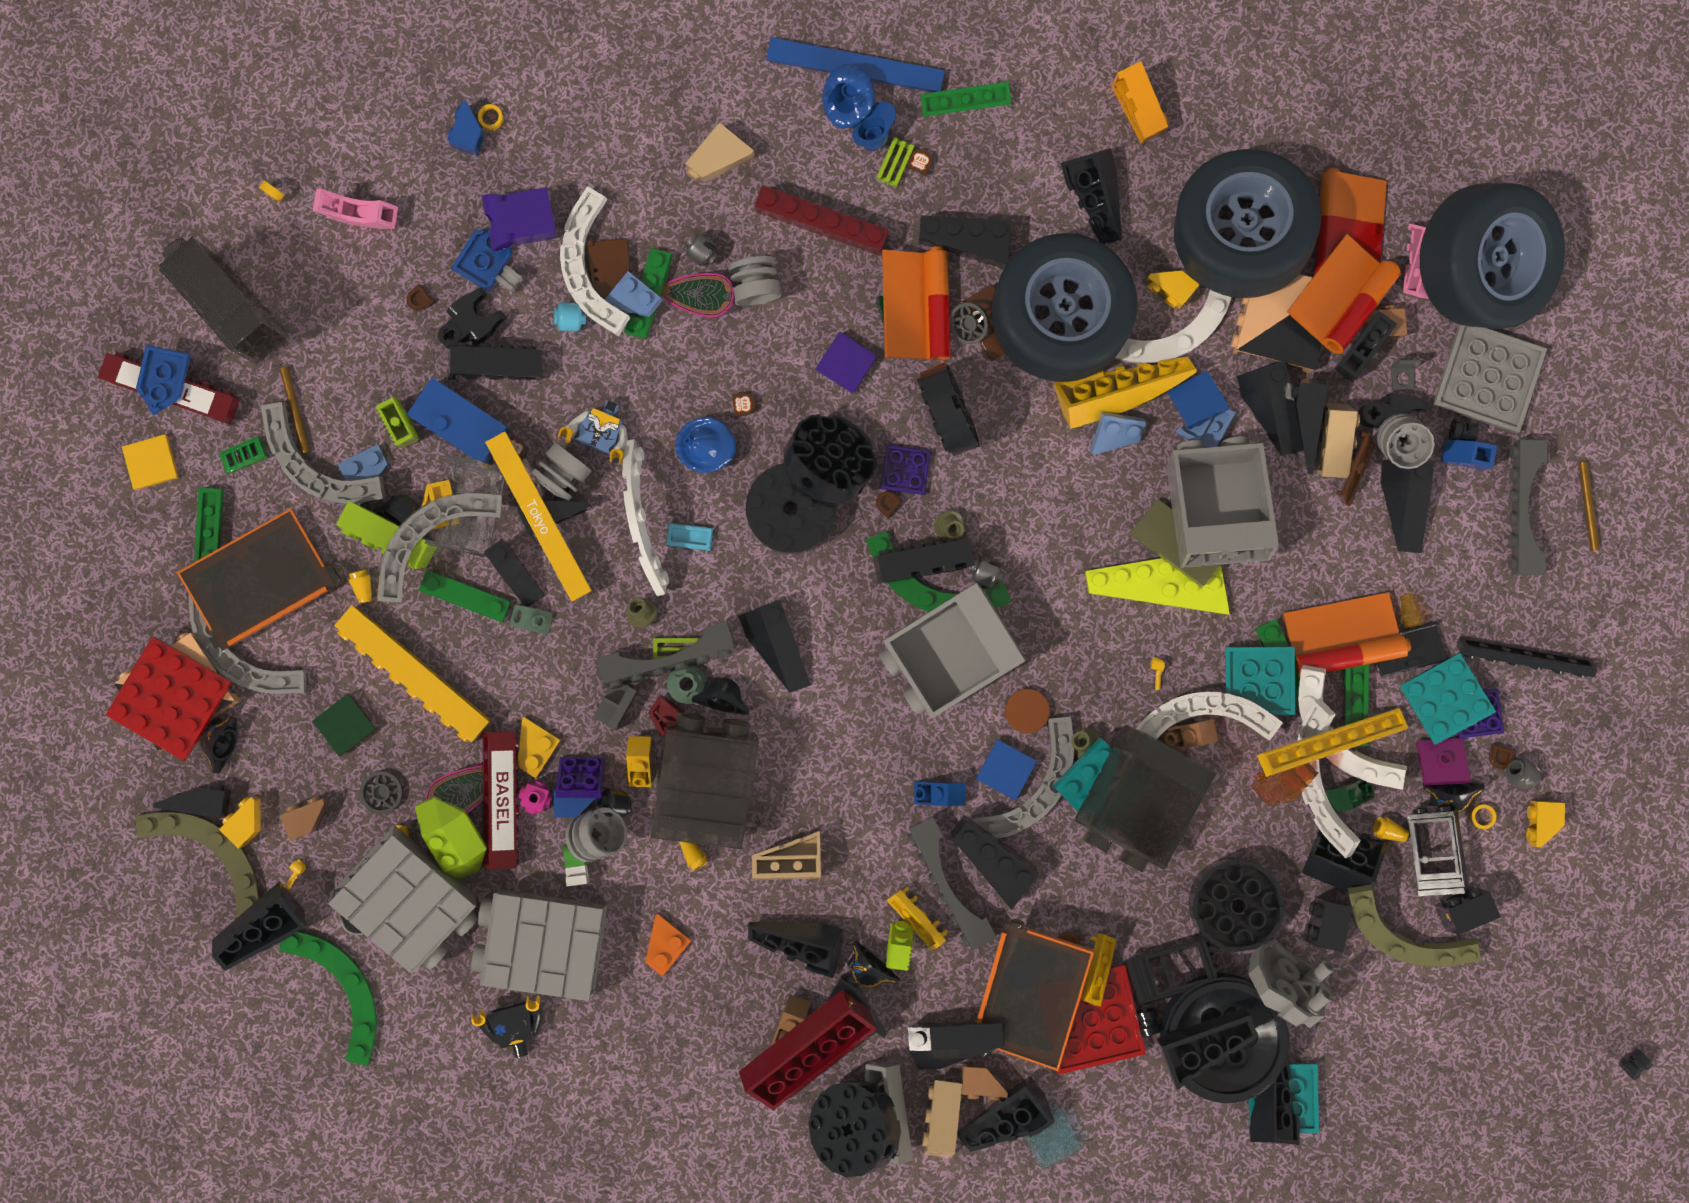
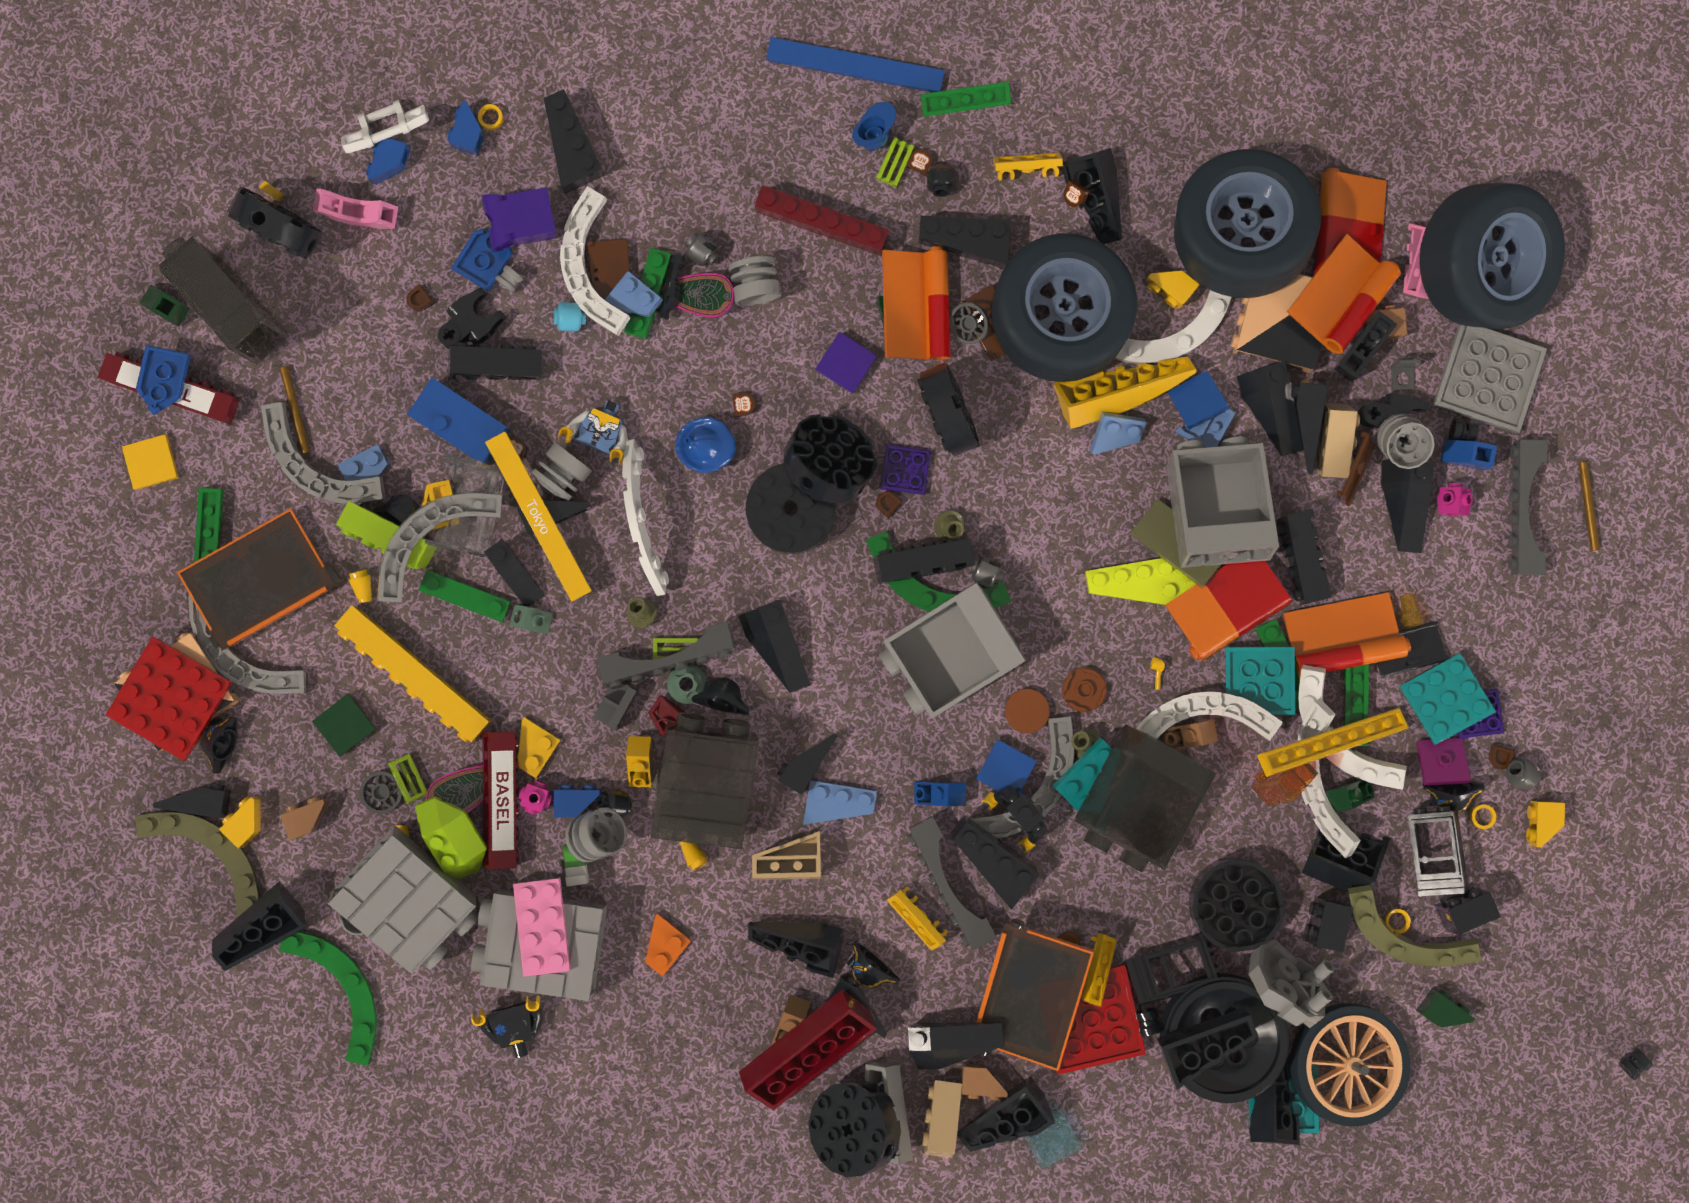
green slope [219,436,270,474] -> none
yellow hand [285,859,306,891] -> none
lime brick [375,397,420,449] -> none
dark purple tile [555,757,606,798] -> none
medium azure tile [666,523,713,551] -> none
tan slope [685,122,755,183] -> none
blue piece [822,64,875,129] -> none
lime brick [886,921,913,971] -> none
light orange wedge [1111,61,1169,145] -> none
yellow cone [1373,817,1409,843] -> none
black plate [1457,637,1598,678] -> none
none -> dark green slope [139,284,190,327]
none -> black brick [227,187,323,259]
none -> white bar [341,100,429,153]
none -> blue slope [366,138,411,185]
none -> lime tile [388,753,427,804]
none -> bright pink plate [513,878,571,977]
none -> black wedge [544,89,605,194]
none -> black piece [656,255,686,320]
none -> black slope [777,734,837,795]
none -> medium blue wing [803,780,877,825]
none -> black head [927,161,956,197]
none -> black torso [981,786,1047,854]
none -> yellow plate [993,152,1063,181]
none -> dark orange tile [1062,668,1107,712]
none -> reddish brown tile [1064,179,1090,207]
none -> door [1165,561,1292,662]
none -> black wedge [1276,508,1331,605]
none -> wheel [1290,1003,1410,1127]
none -> yellow piece [1384,908,1411,934]
none -> dark green slope [1416,989,1475,1028]
none -> dark pink brick [1437,483,1473,516]

